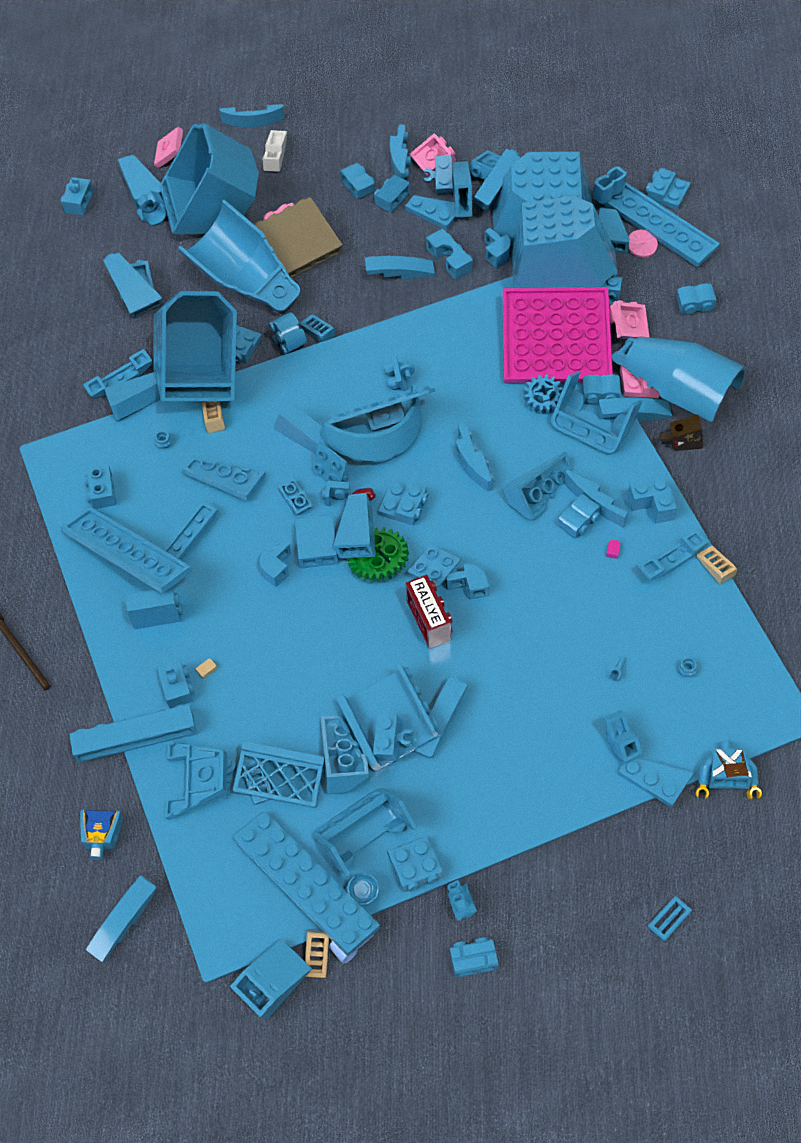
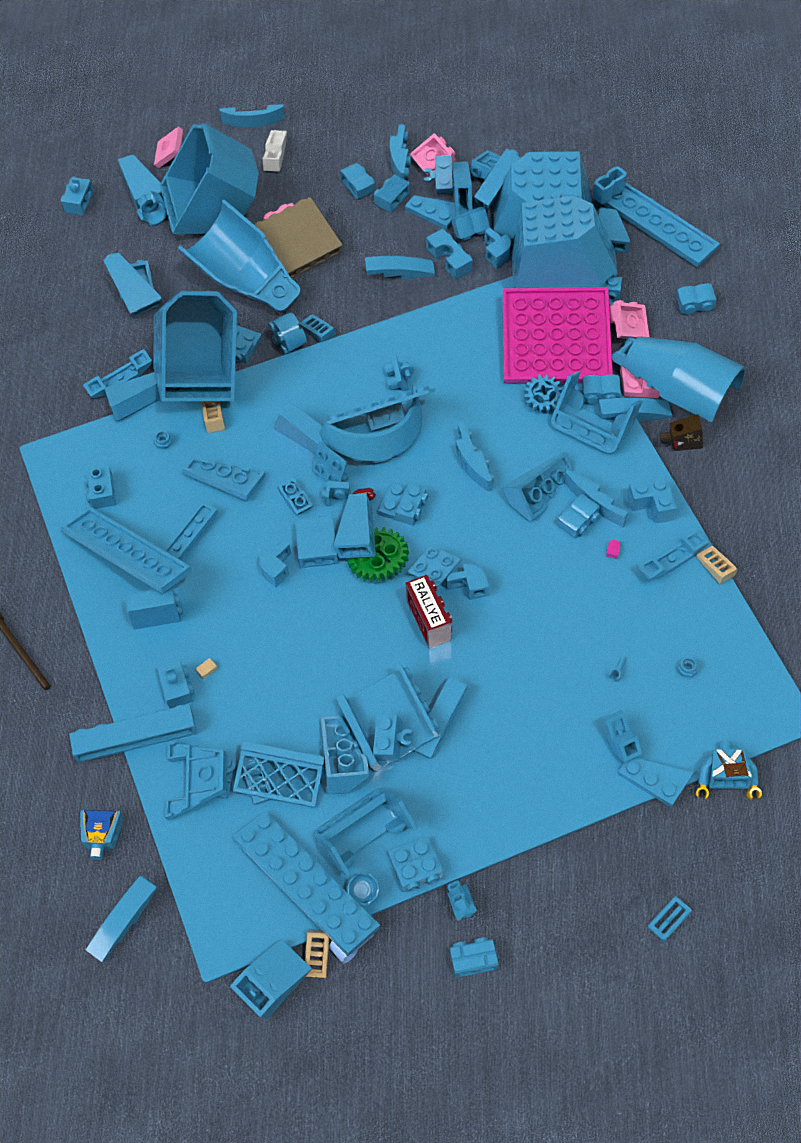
bright pink wheel [628,230,658,258] -> none
dark azure plate [646,168,691,210] -> none
none -> dark azure brick [451,207,490,240]

